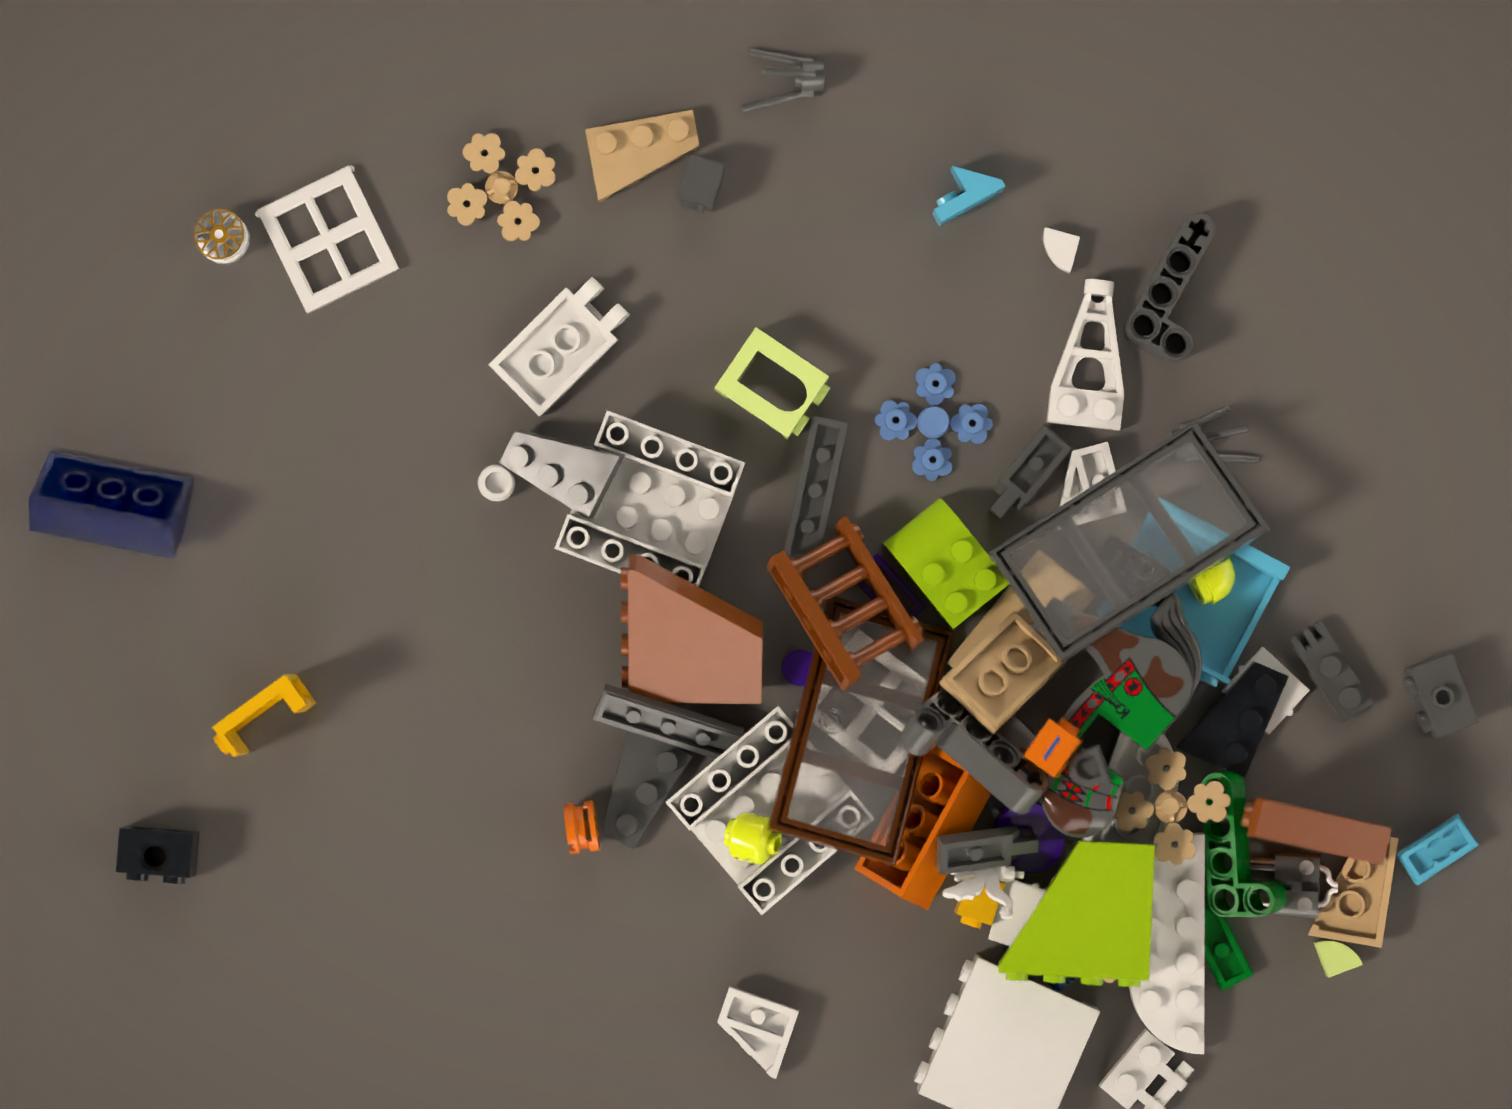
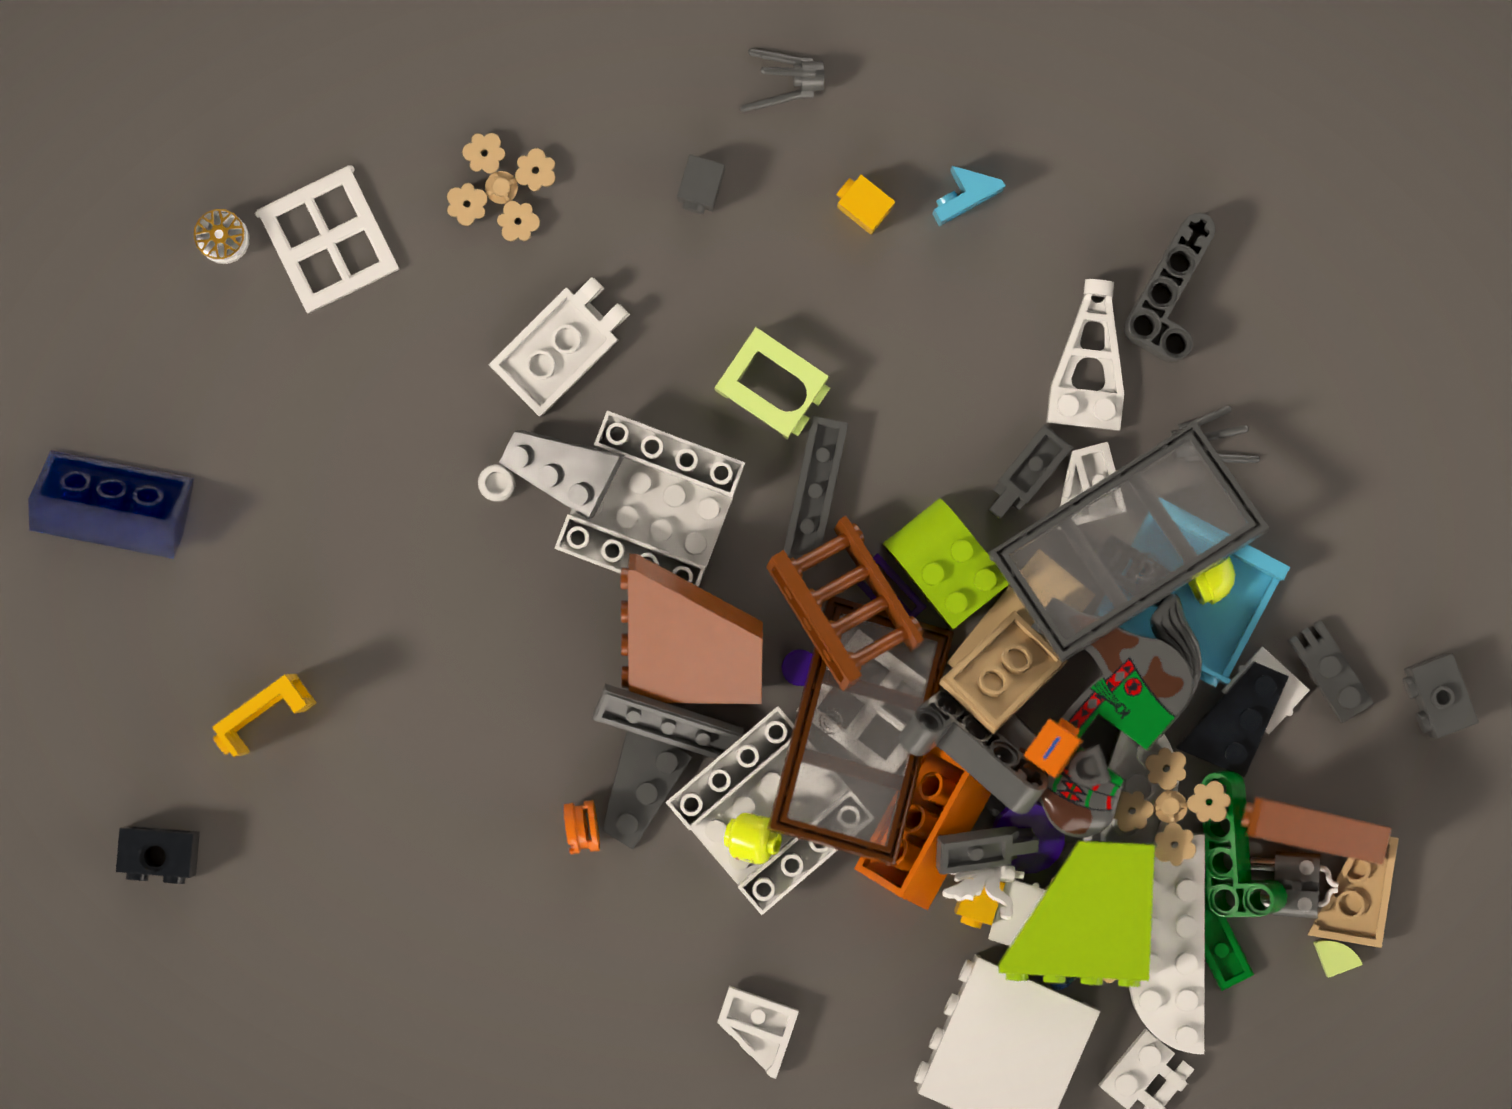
tan wing [585,110,700,203] -> none
medium blue plant [875,363,993,481] -> none
white tile [1043,227,1080,273] -> none
medium azure plate [1396,814,1479,886] -> none
none -> yellow brick [837,175,895,235]

